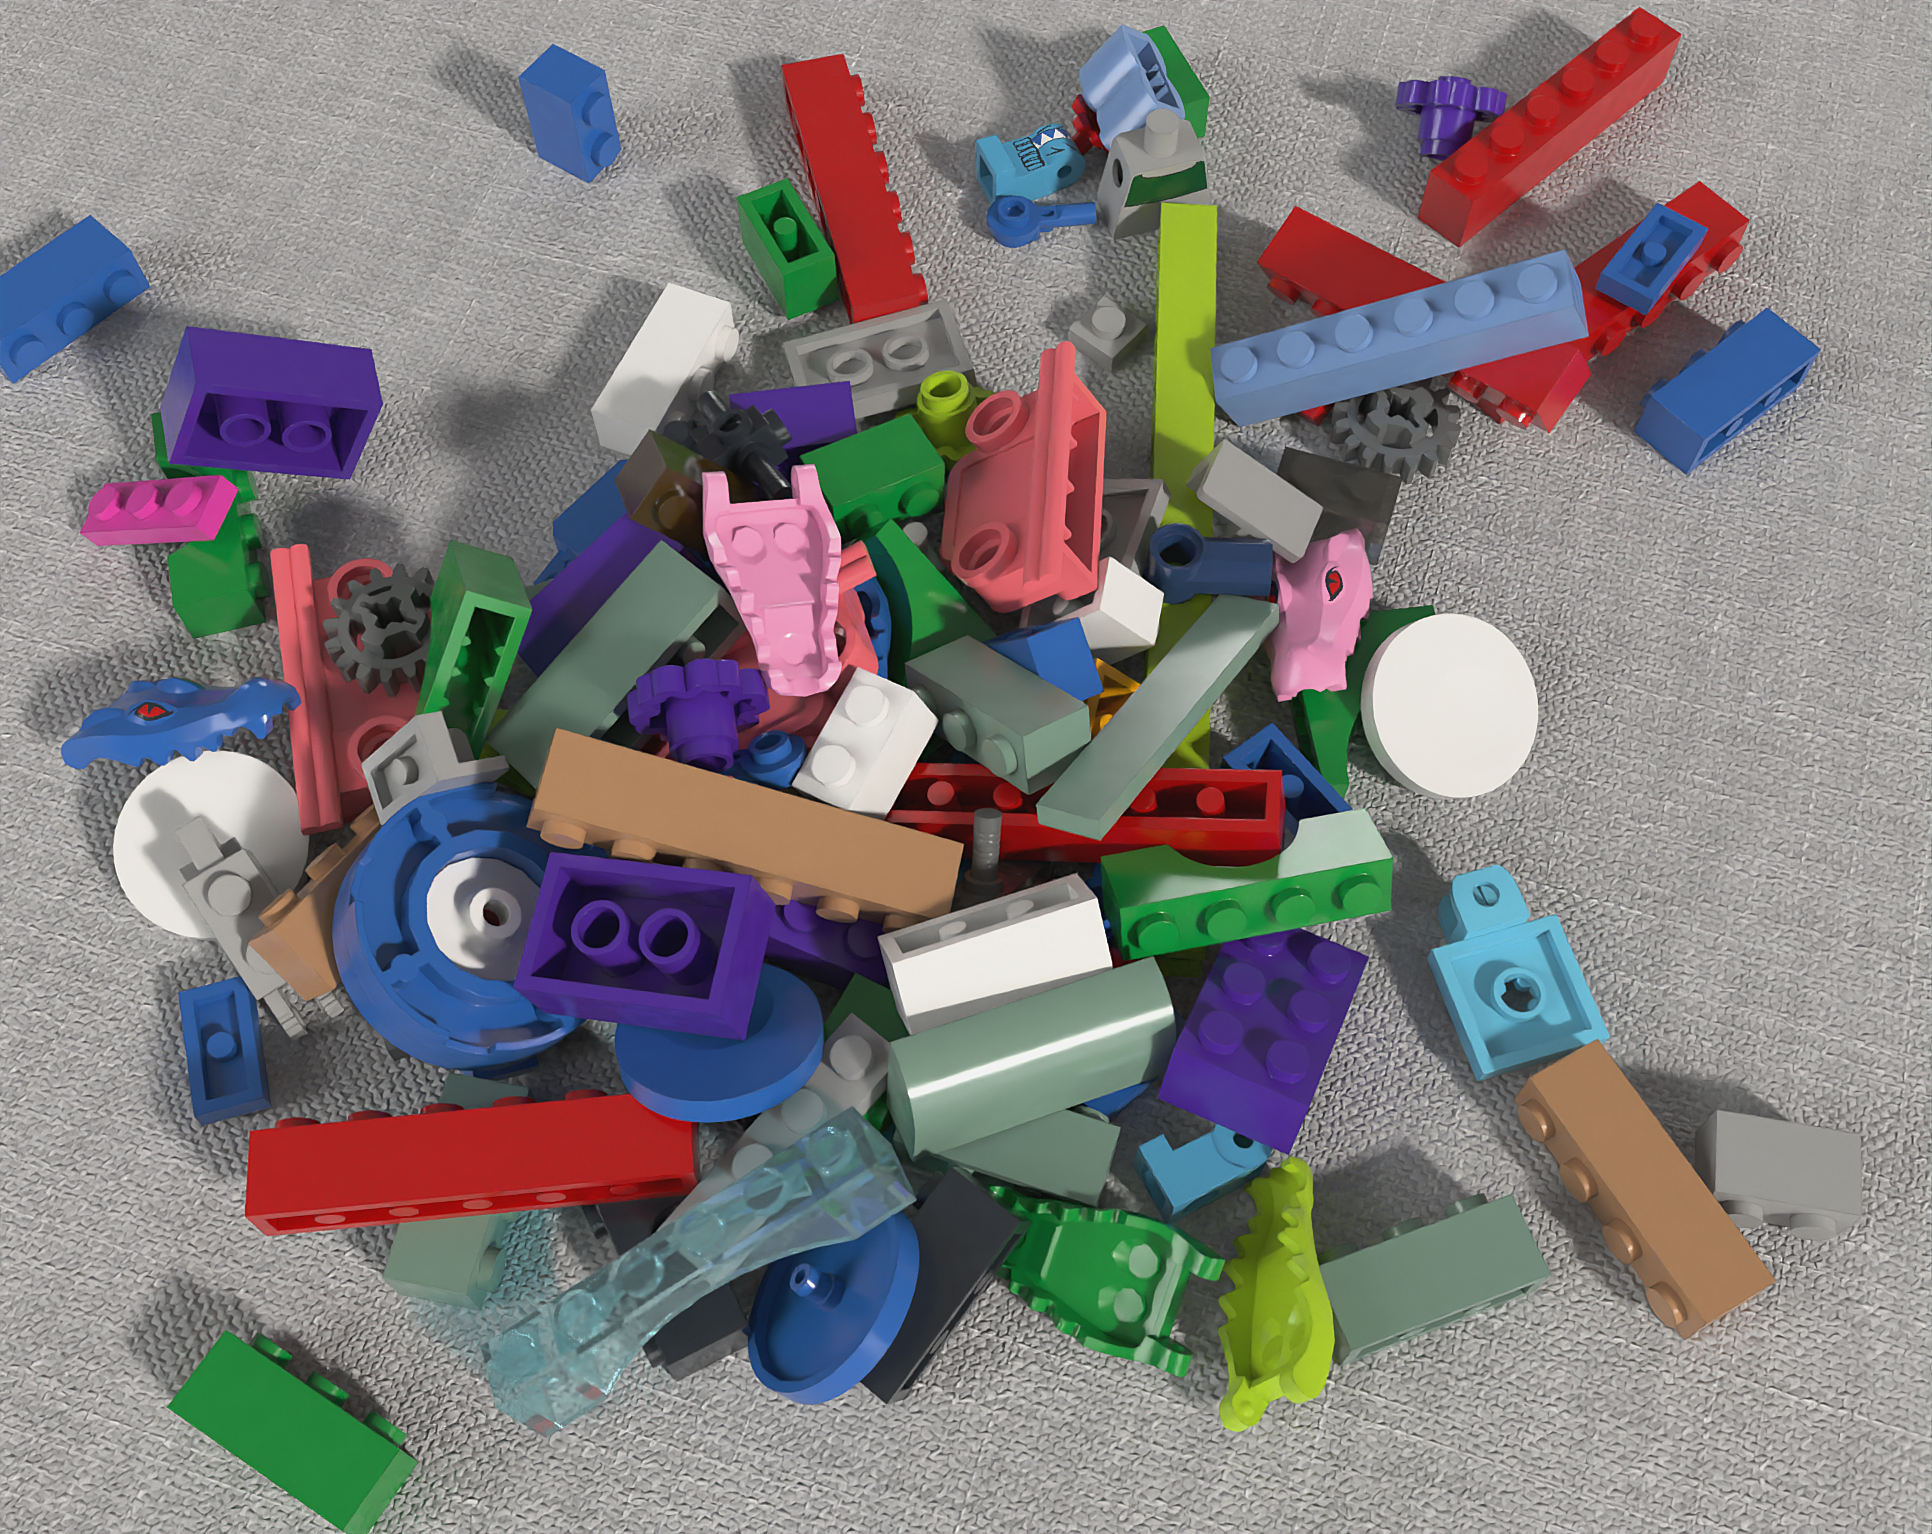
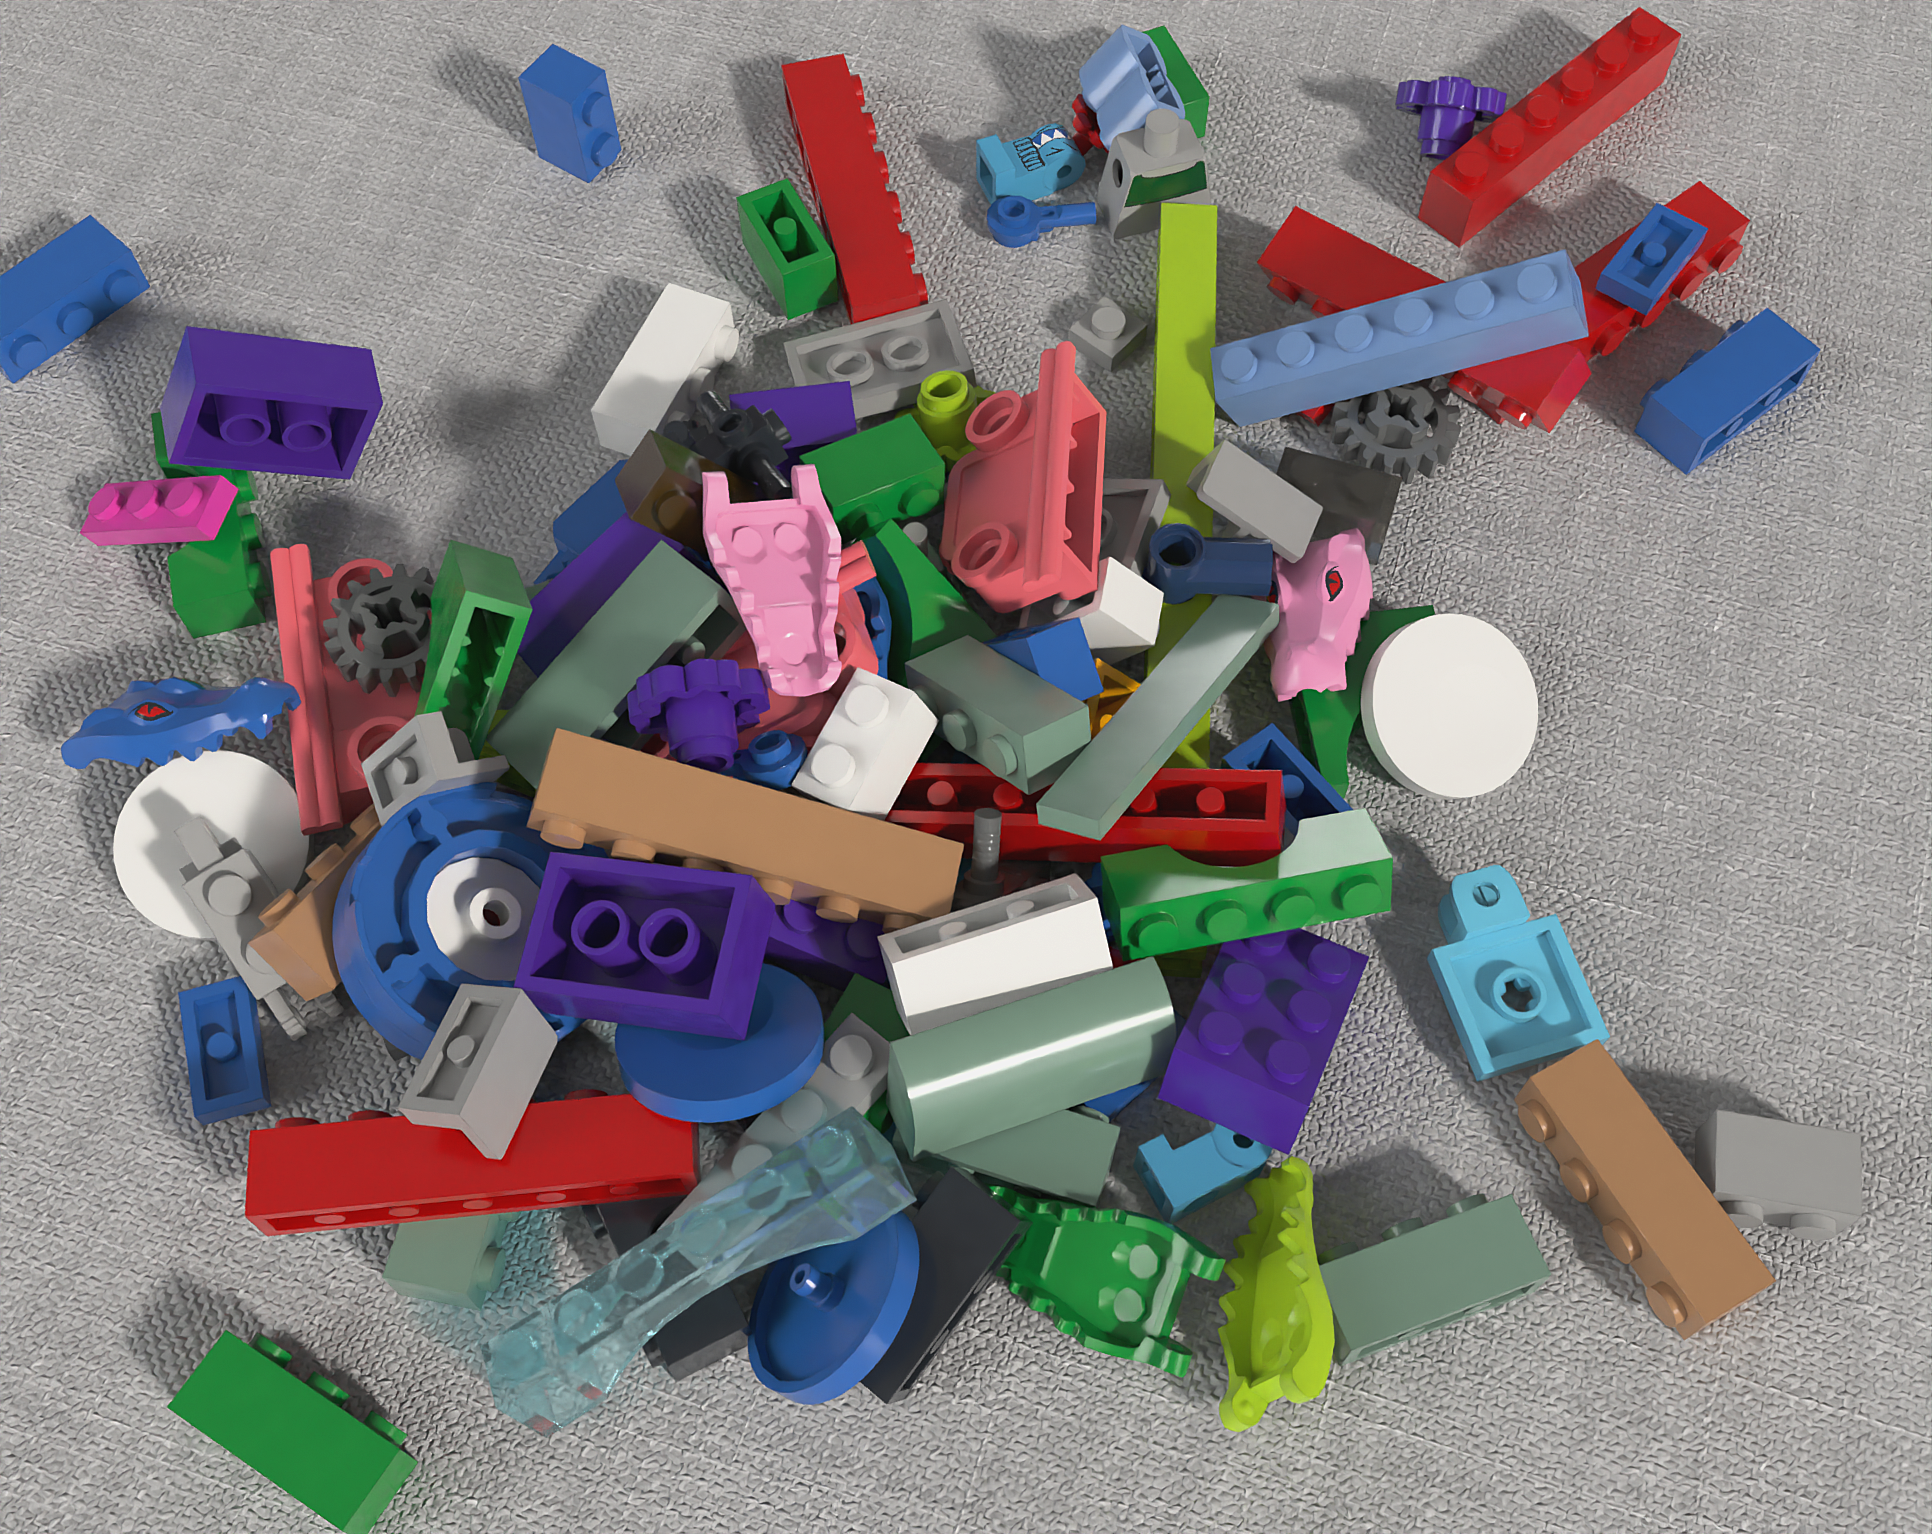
none -> light grey panel [398,984,558,1160]

